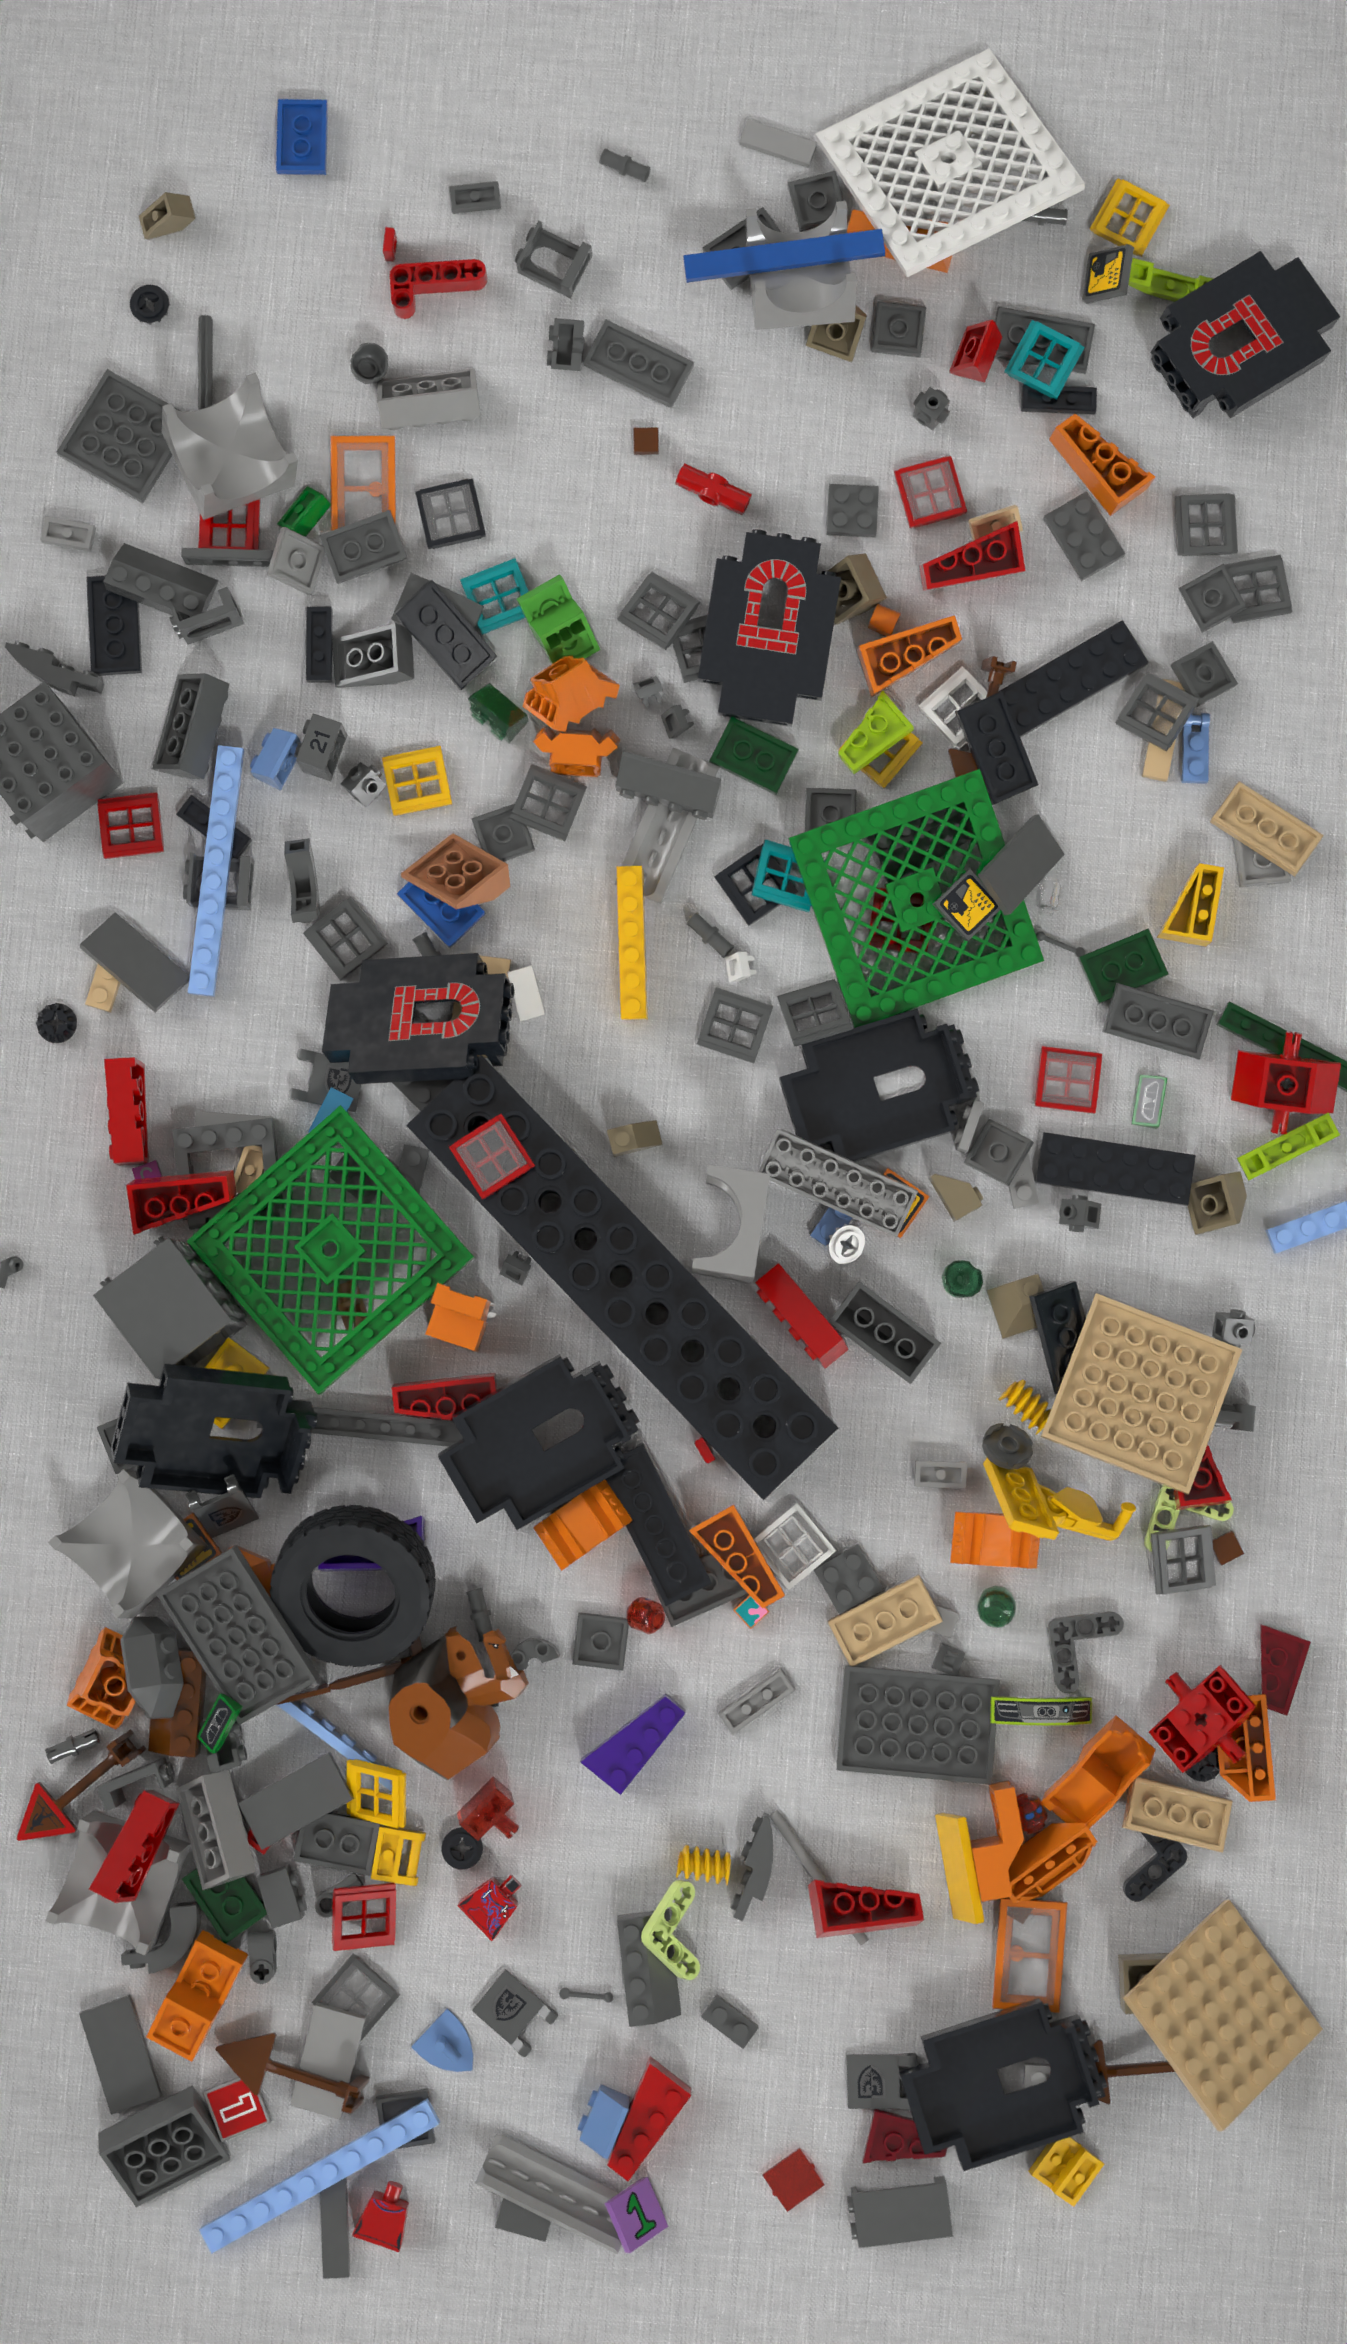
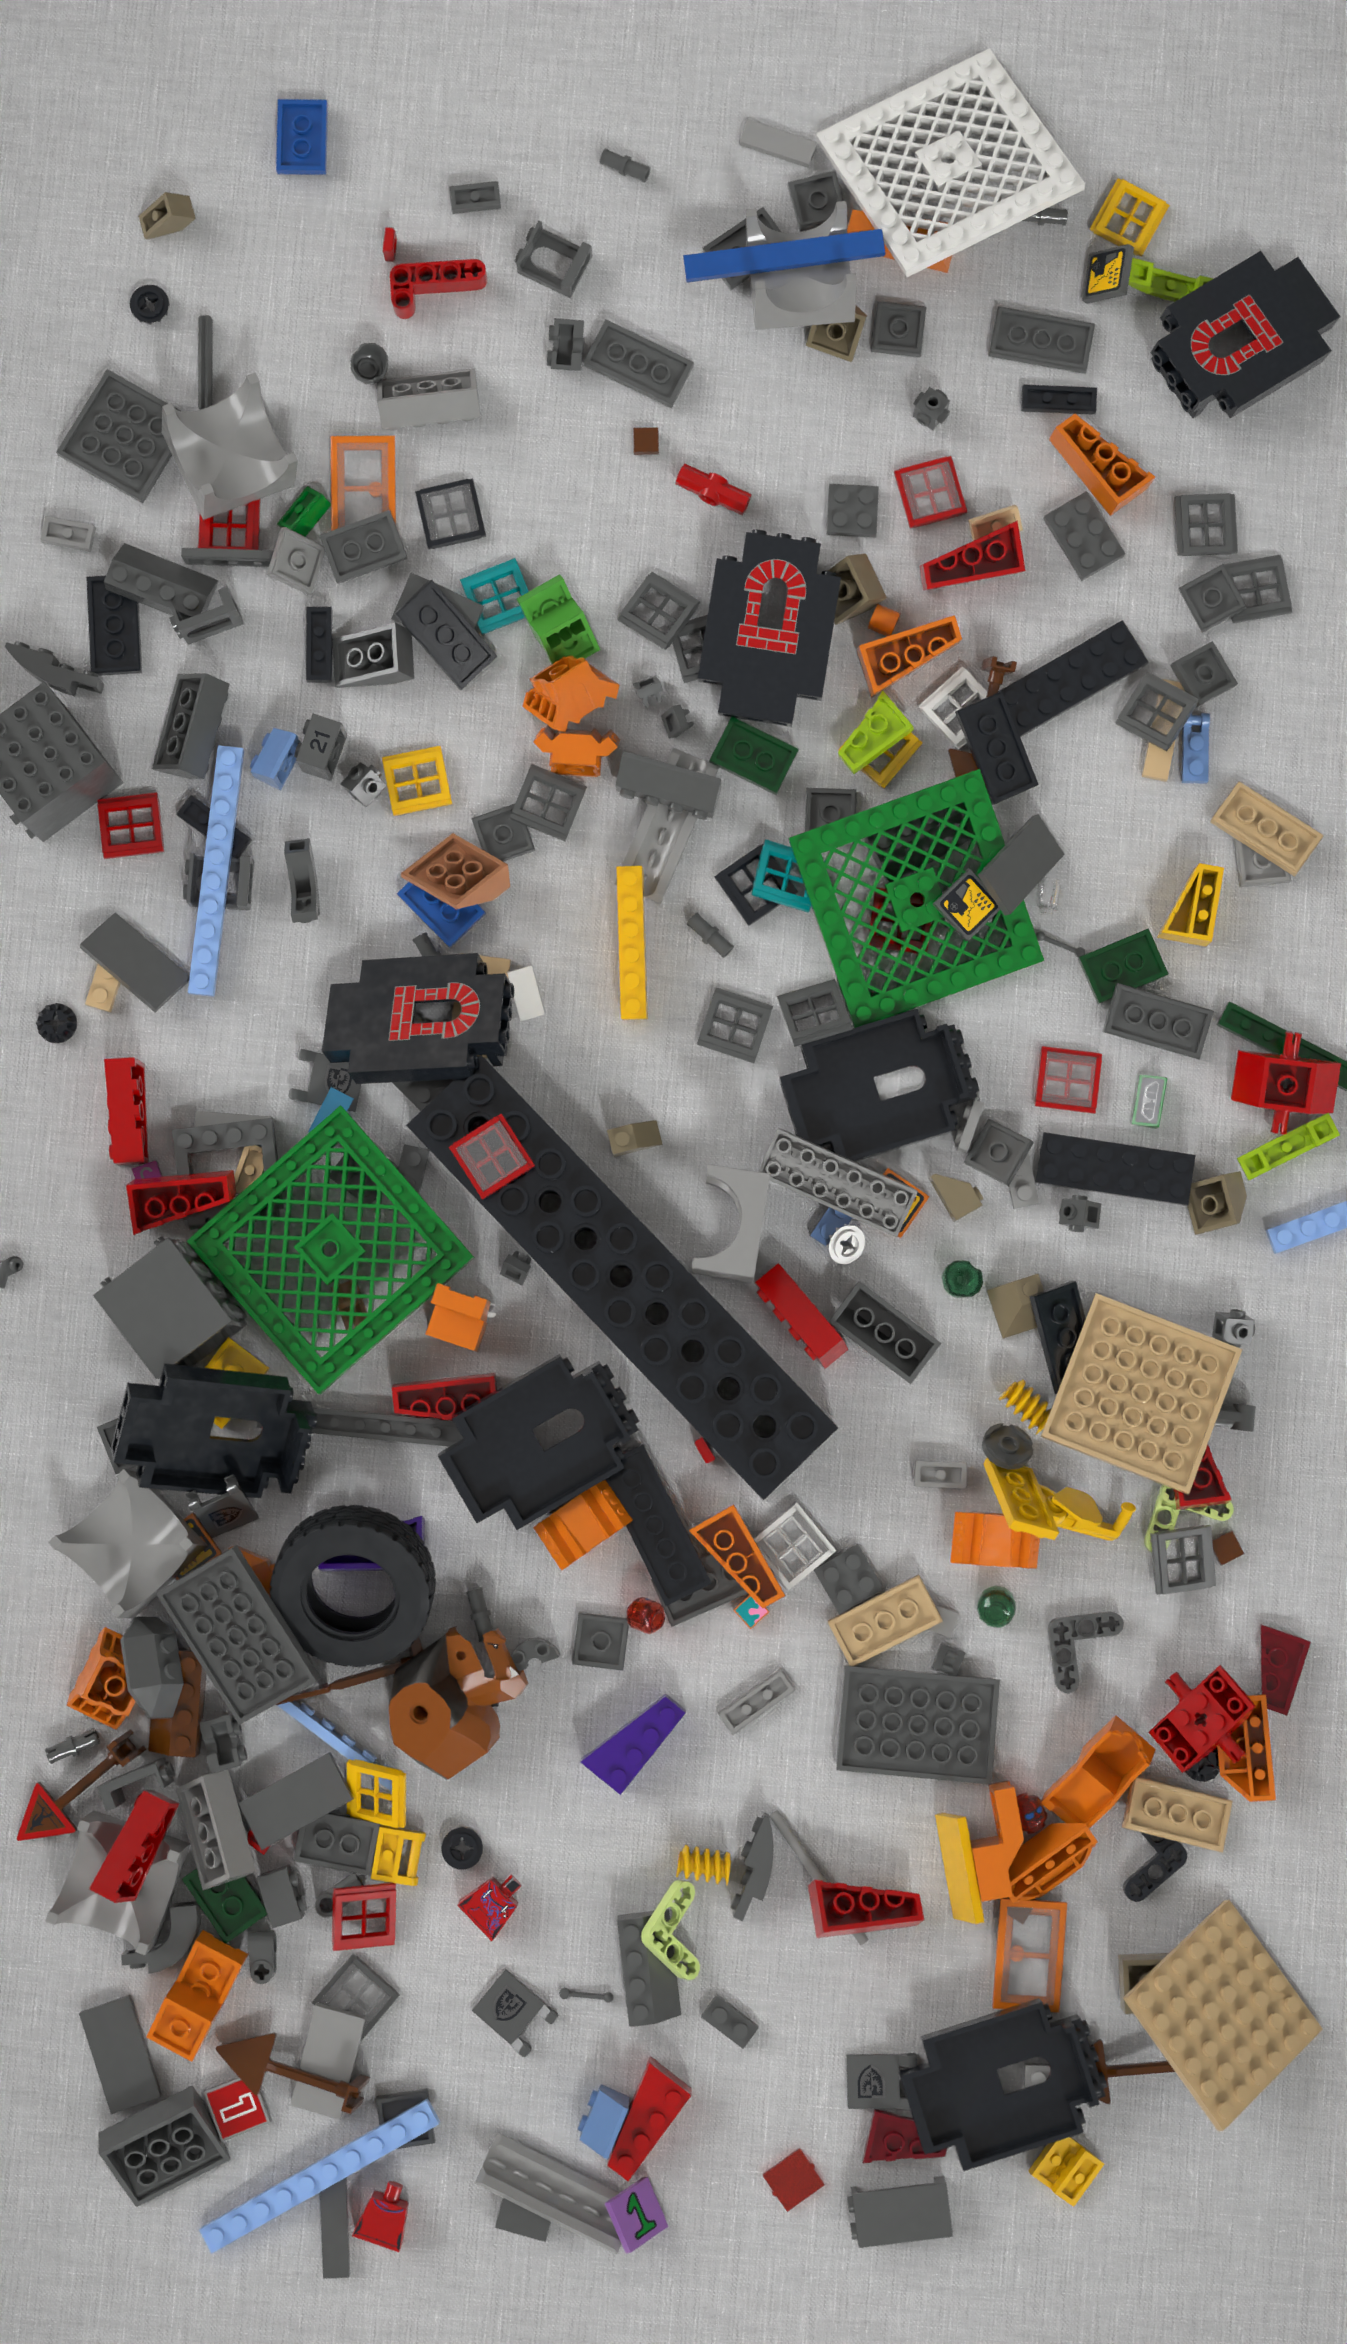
slope [197,1693,243,1754] -> none
dark grey piece [303,896,388,981] -> none
medium blue shield [411,2008,473,2072] -> none
clear red brick [457,1776,519,1841] -> none
clear green slope [468,683,529,743] -> none
white tile [725,952,757,982] -> none
red slope [949,320,1002,383] -> none
slope [990,1697,1092,1725] -> none
teal piece [1004,320,1085,399] -> none

